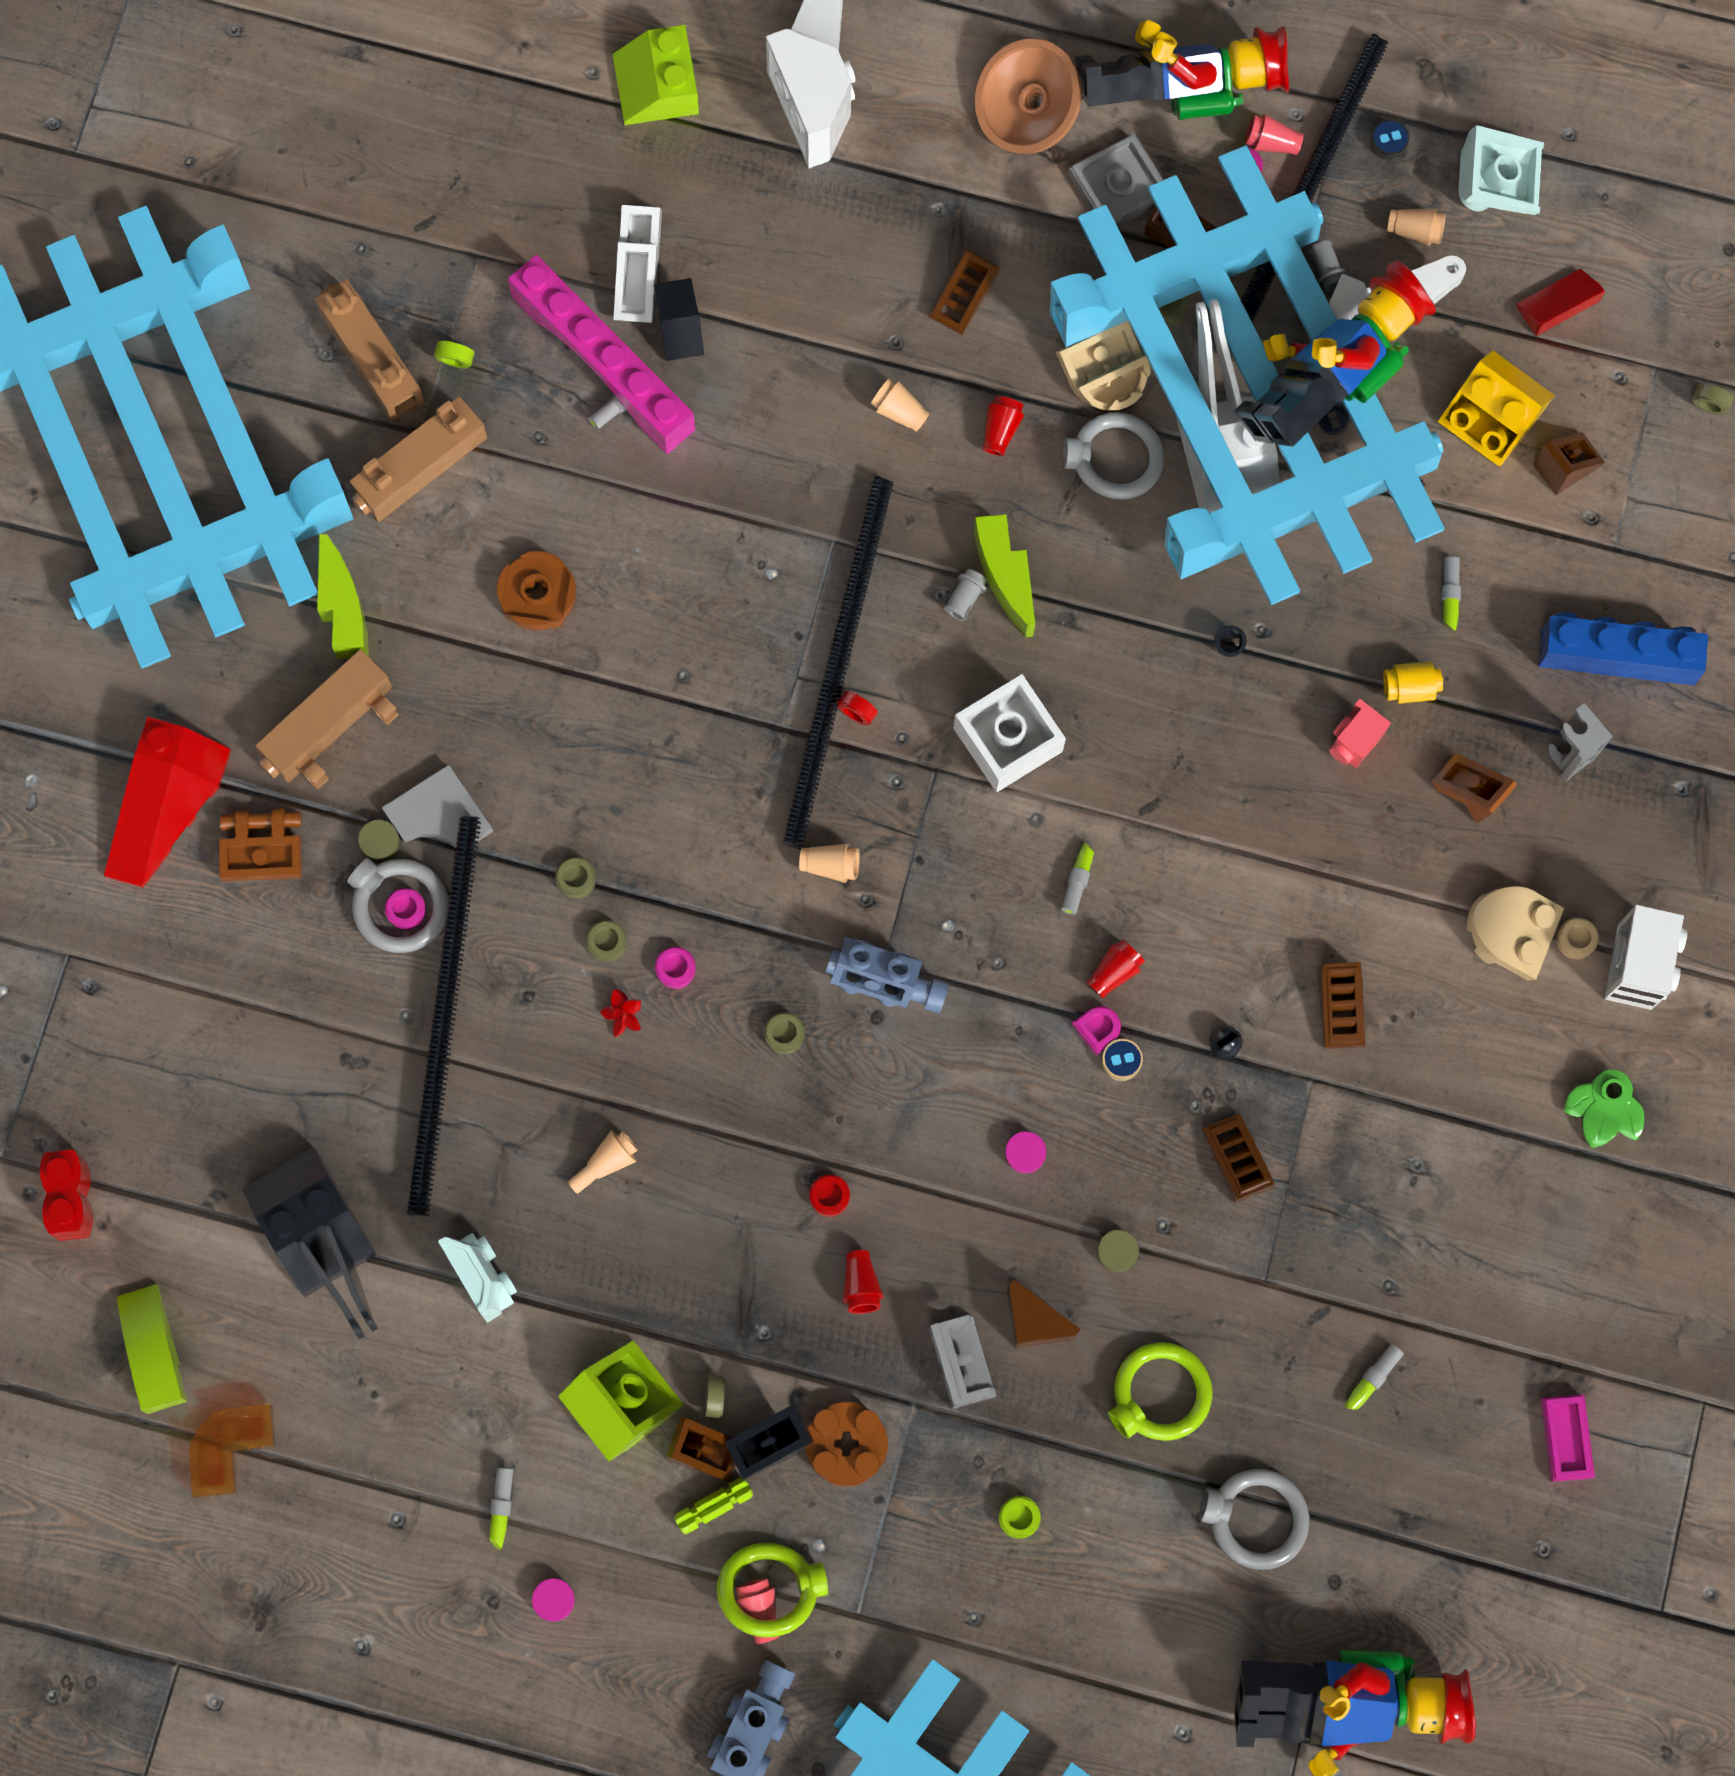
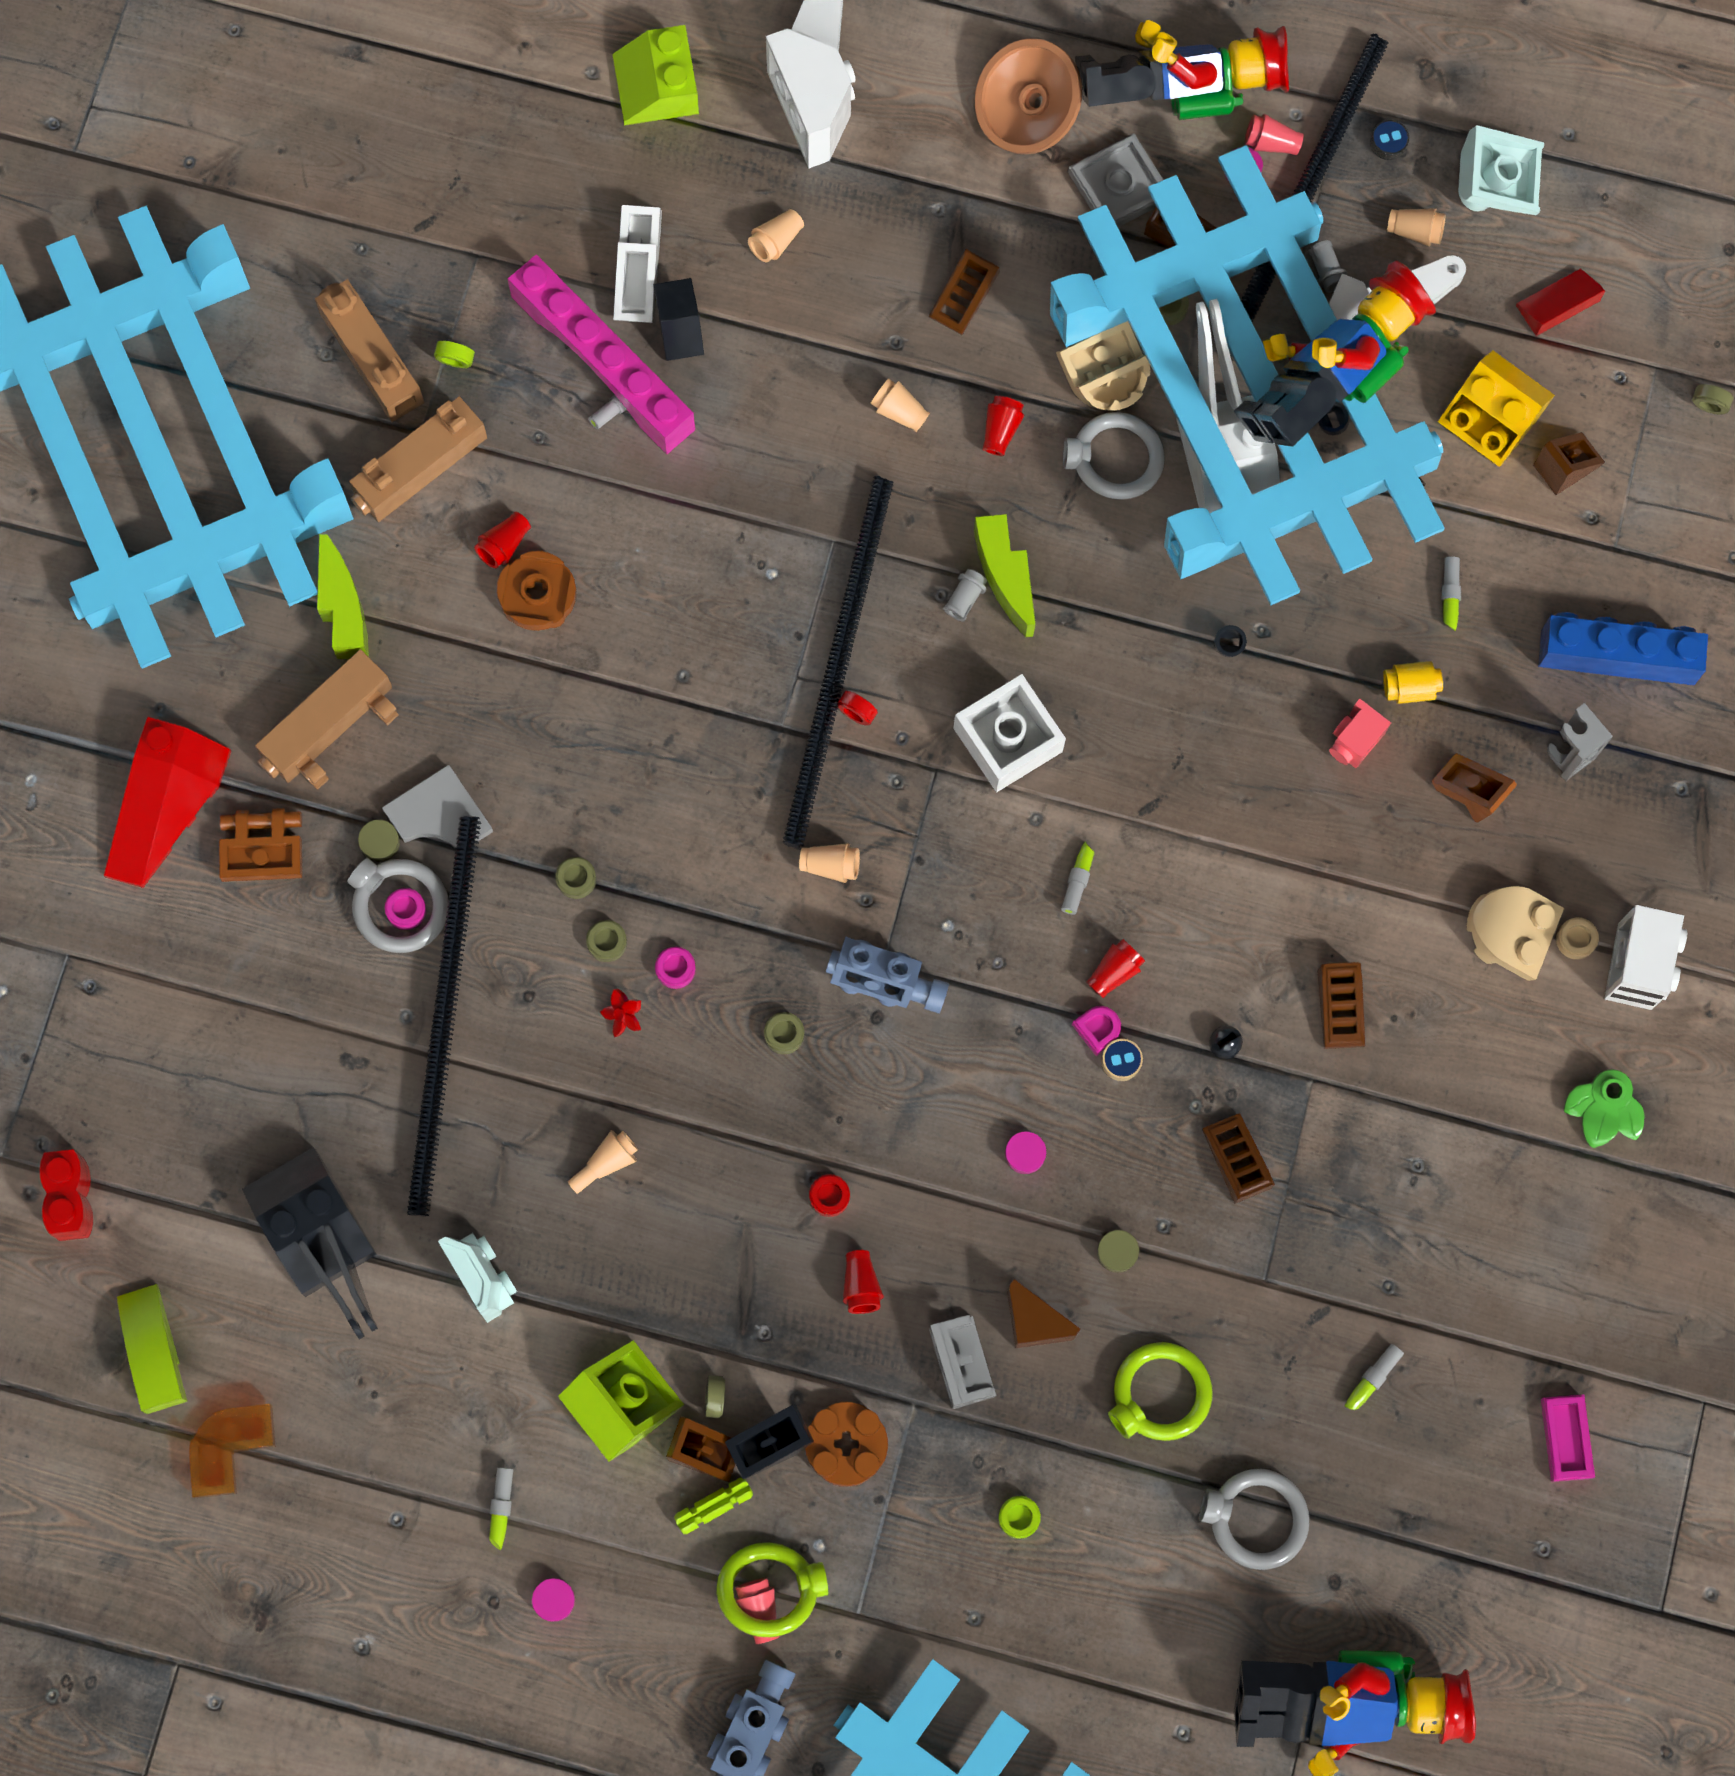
none -> red cone [474,512,531,569]
none -> light nougat cone [748,209,804,262]

